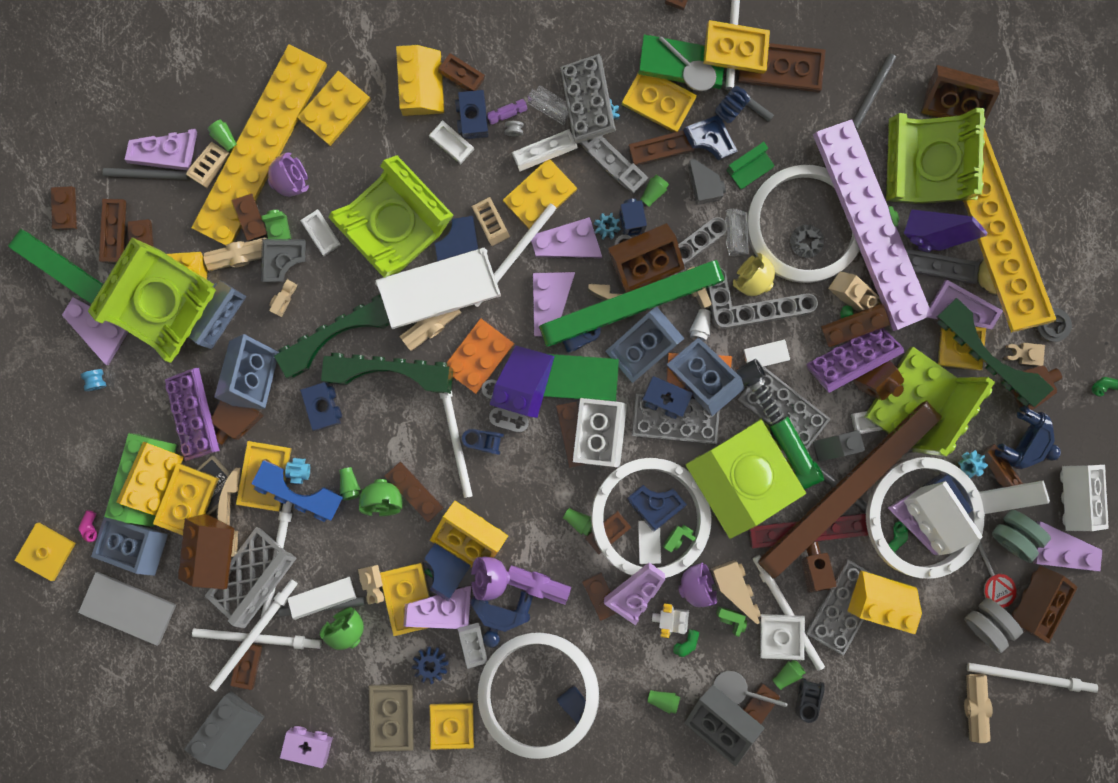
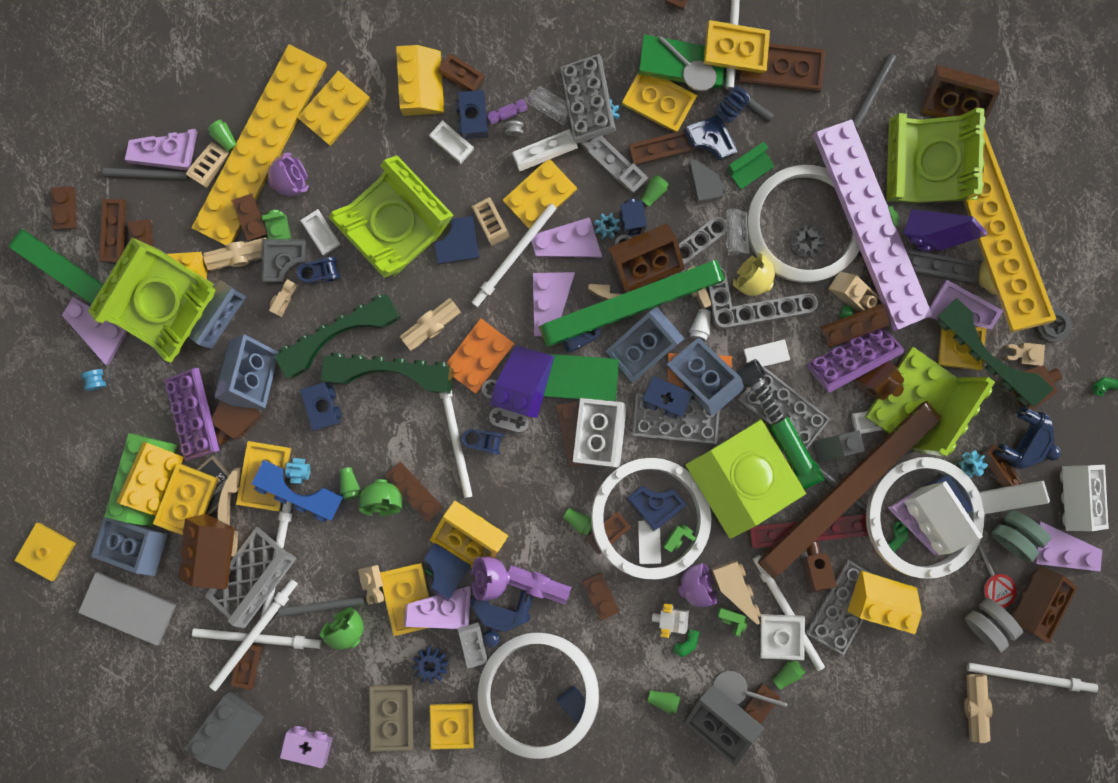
dark pink arm [79,510,97,542] -> none
white tile [288,577,356,620] -> none
white door [375,247,501,329] -> none
lavender wing [604,563,665,625] -> none
black piece [795,678,825,723] -> none
none -> dark blue piece [297,257,340,285]

